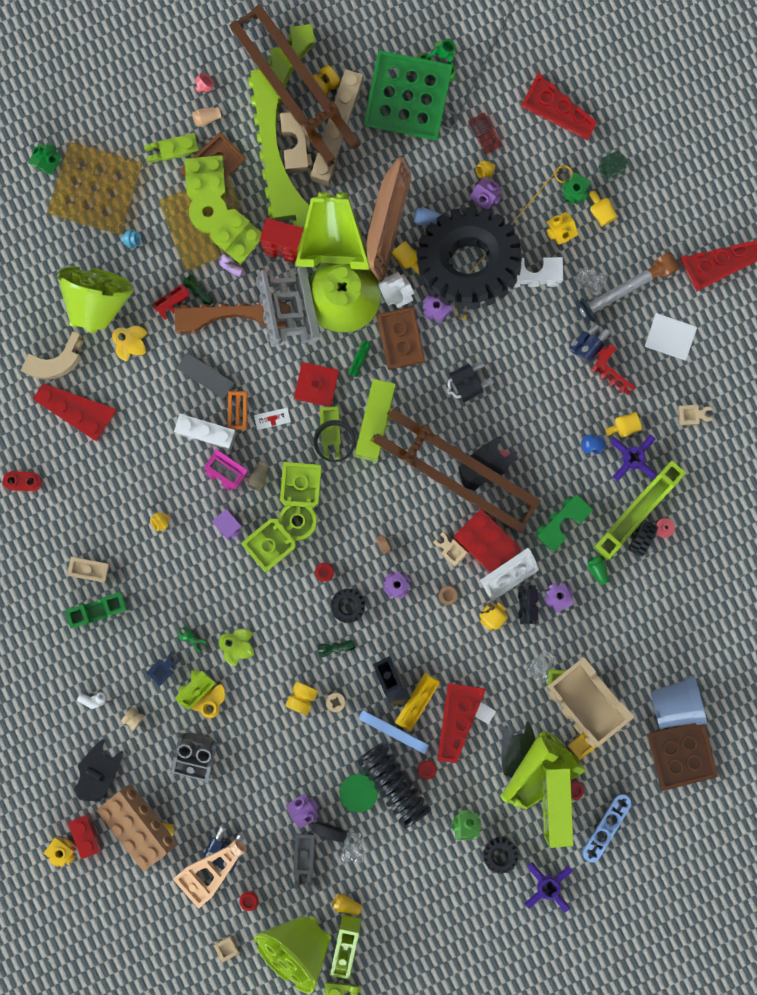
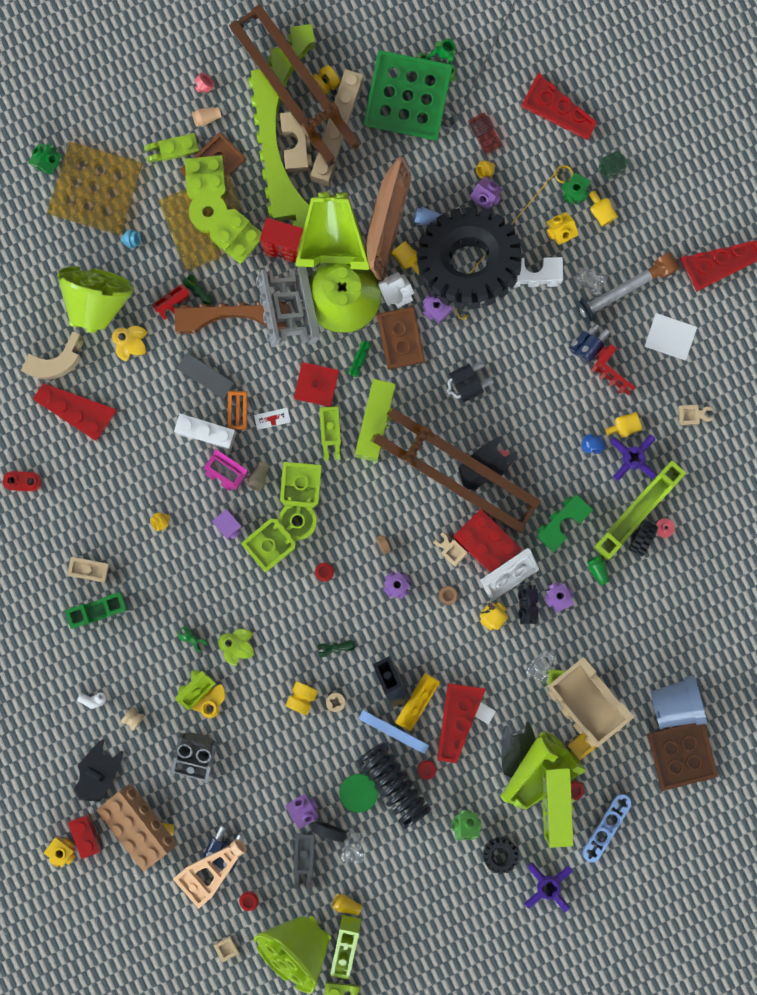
dark blue plate [146,652,181,687] -> none
lavender arm [219,254,244,277] -> none
black tyre [313,420,356,462] -> none
black tyre [331,588,365,623] -> none

